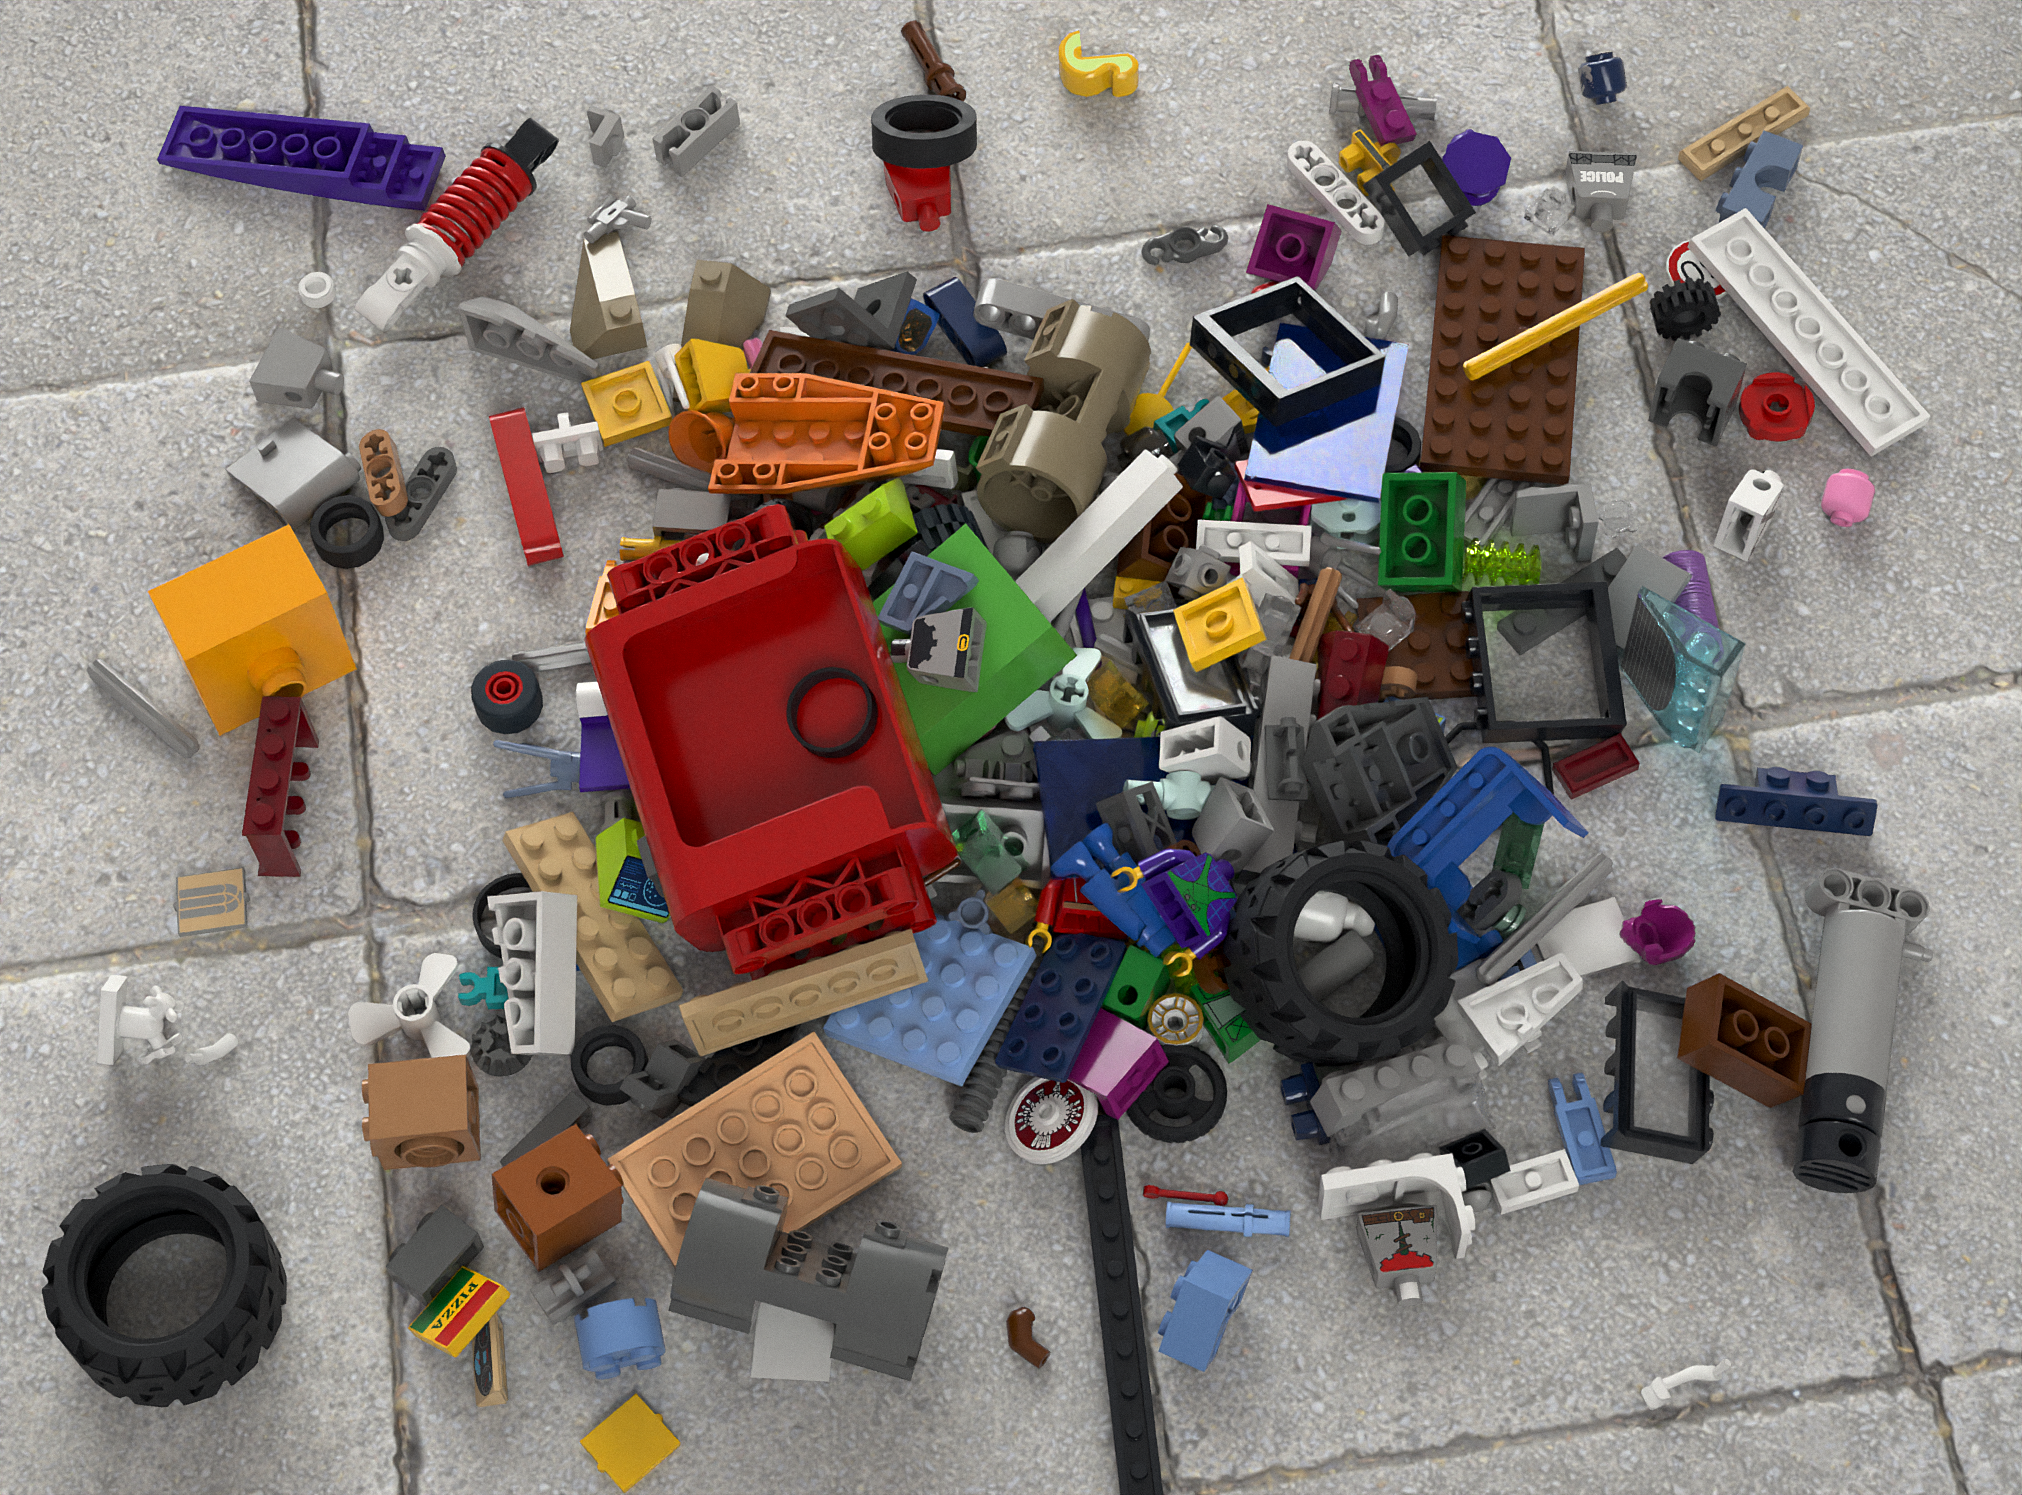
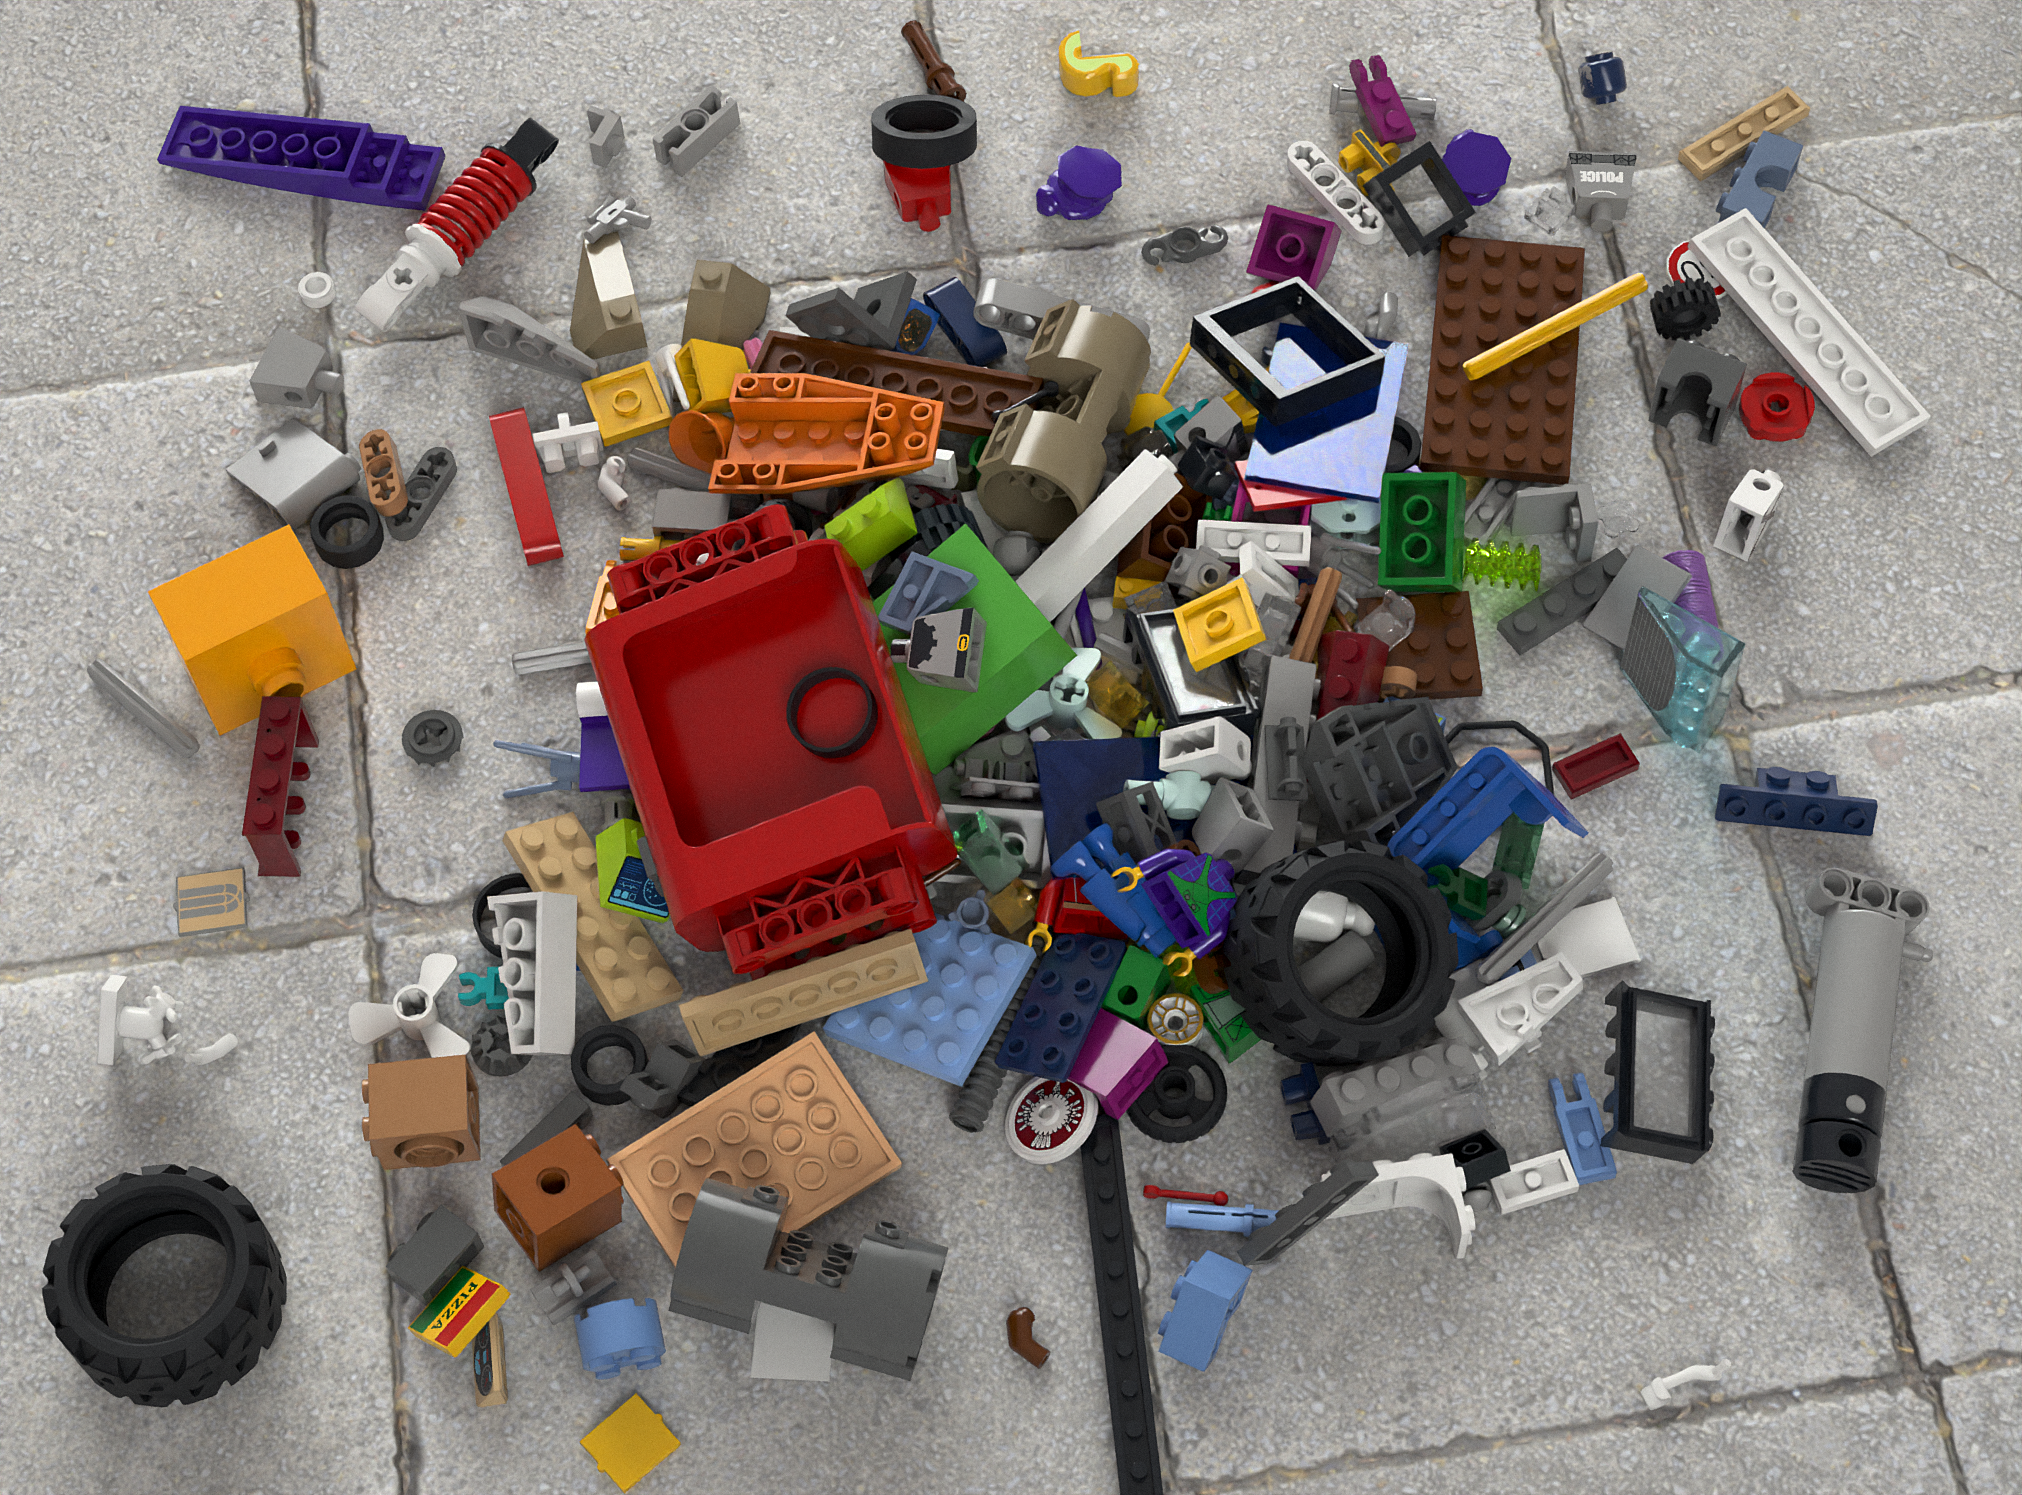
black wheel [471,659,543,735] -> none
light grey torso [1356,1205,1437,1307] -> none
black window [1461,582,1627,744] -> none
magenta hair [1619,899,1696,965] -> none
reddish brown brick [1677,973,1812,1108] -> none
bright pink head [1821,469,1875,527] -> none
none -> dark grey gear [402,710,464,767]
none -> white arm [597,456,631,511]
none -> black hinge [991,381,1059,424]
none -> dark purple piece [1036,145,1122,220]
none -> dark grey plate [1237,1159,1379,1266]
none -> dark green plate [1427,864,1488,921]

